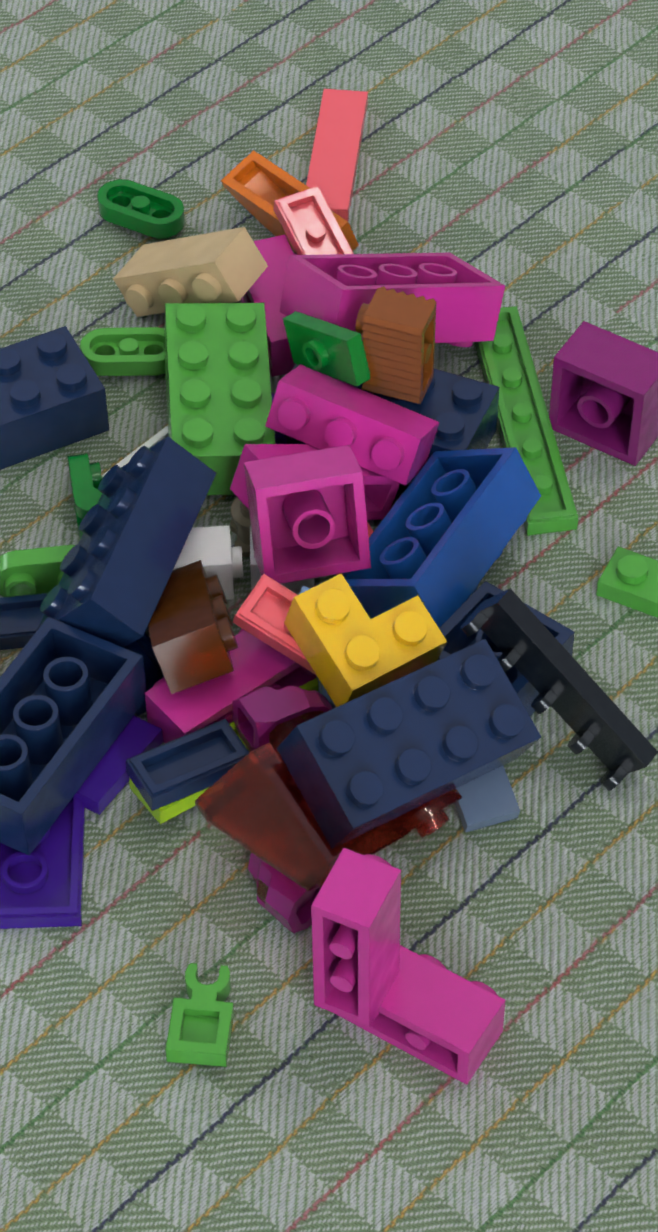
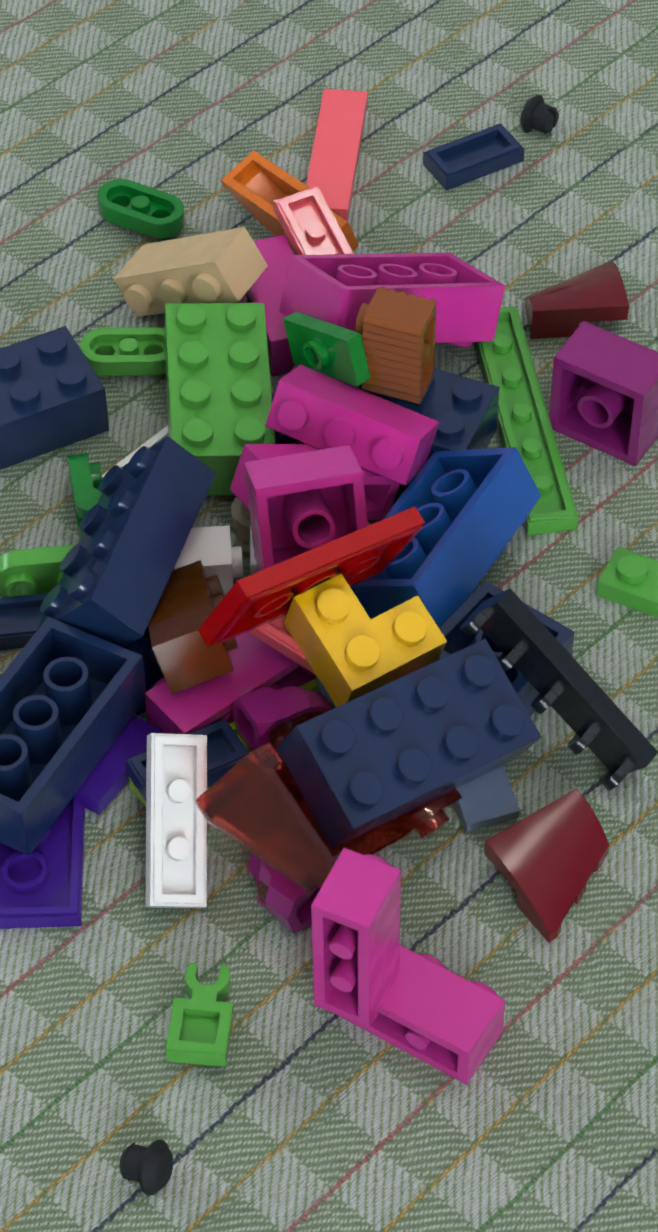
none -> black piece [119,1139,173,1196]
none -> white tile [145,733,207,909]
none -> red tile [198,506,425,647]
none -> dark blue tile [423,123,524,191]
none -> dark red slope [484,789,609,943]
none -> black piece [520,95,559,134]
none -> dark red slope [525,262,629,339]

